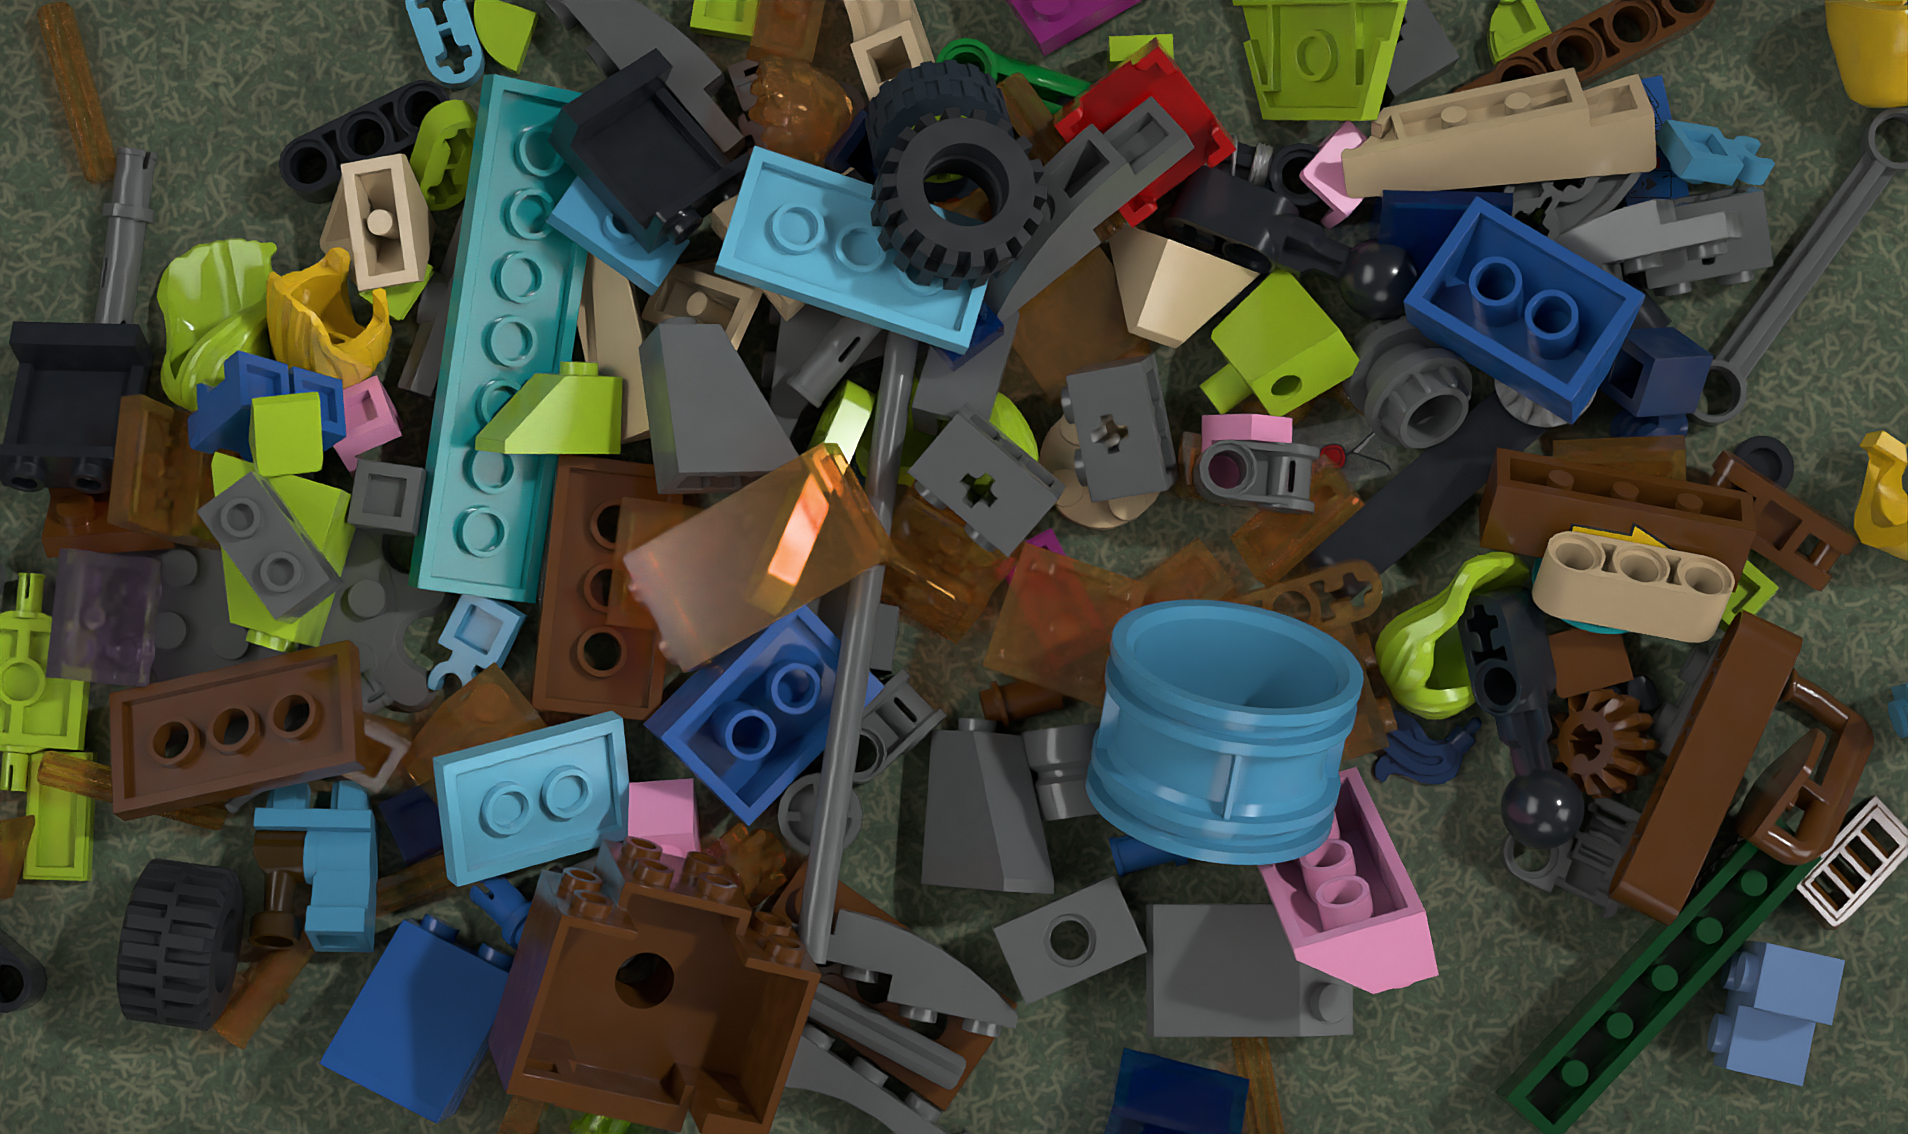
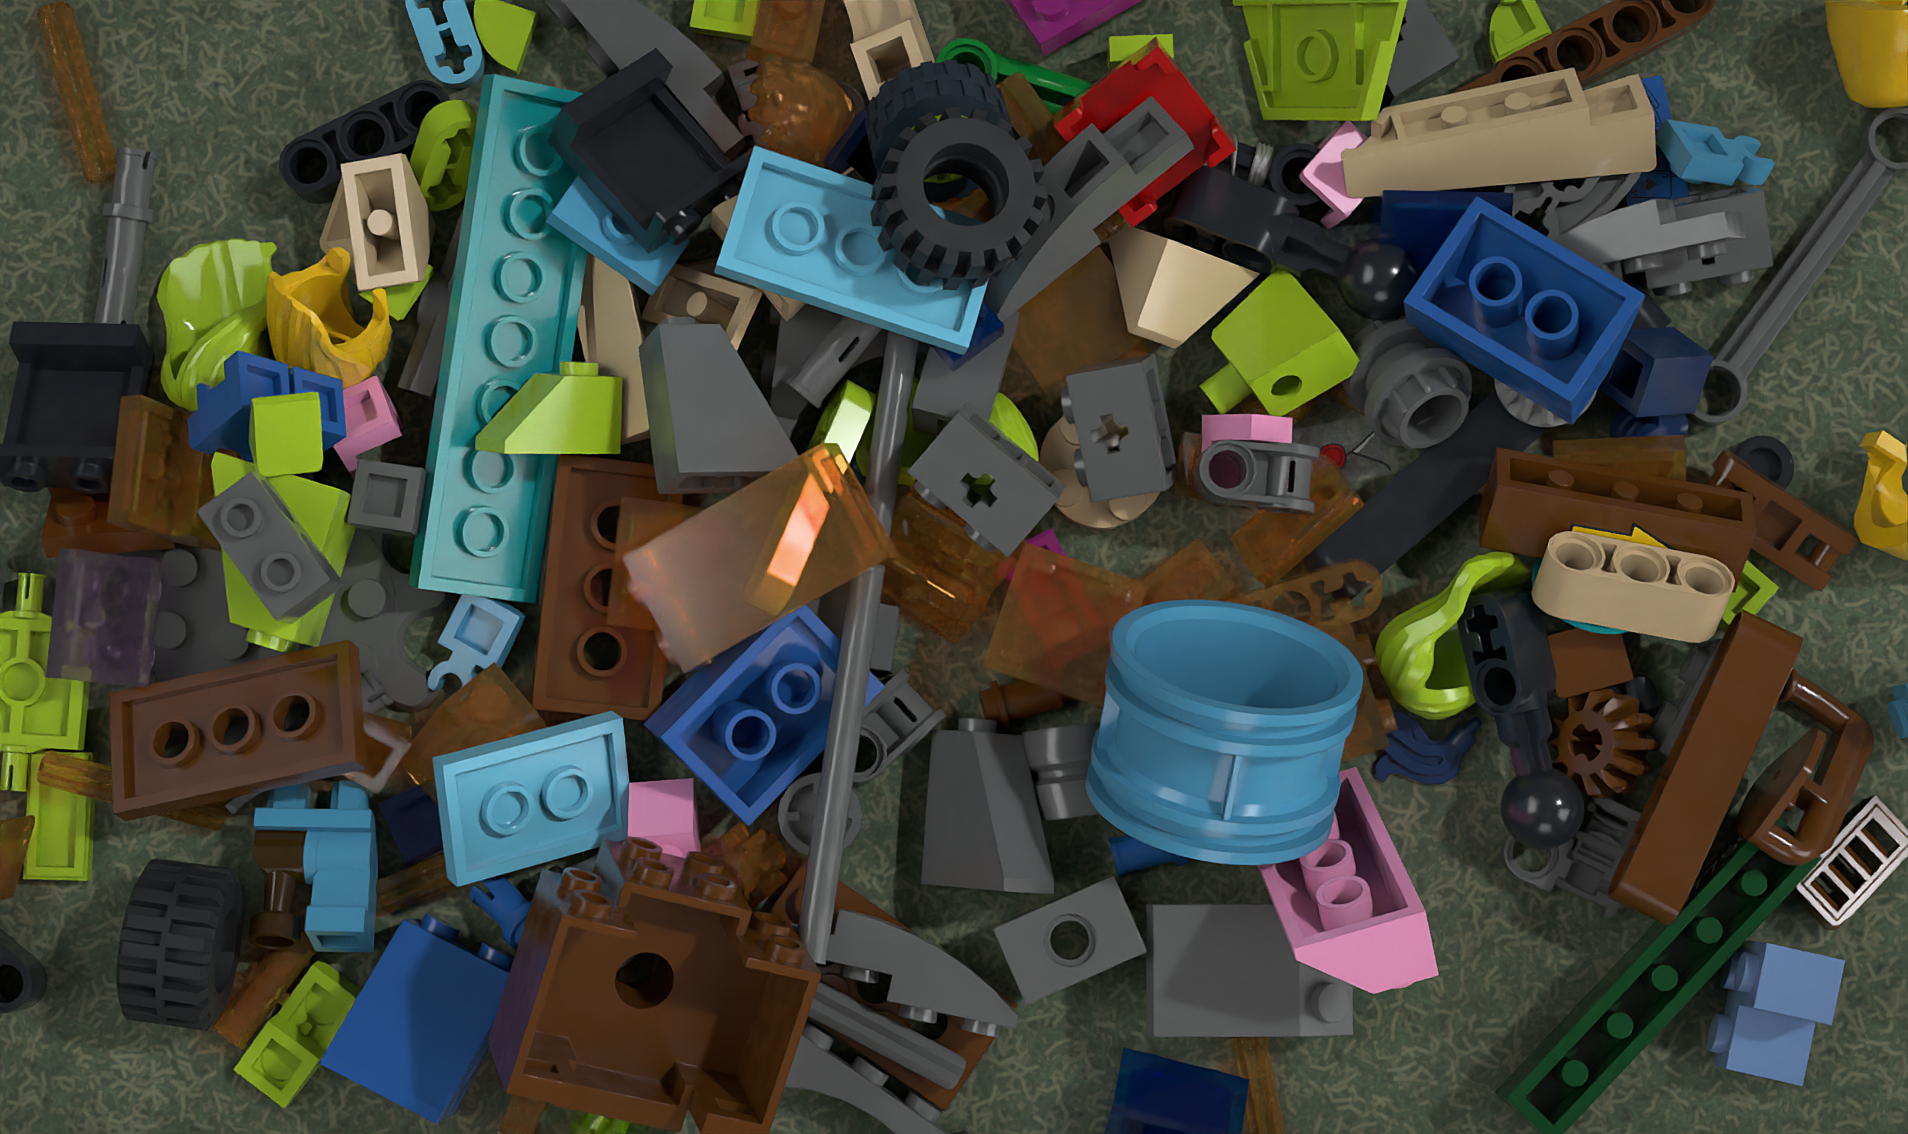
none -> lime slope [233,959,361,1109]

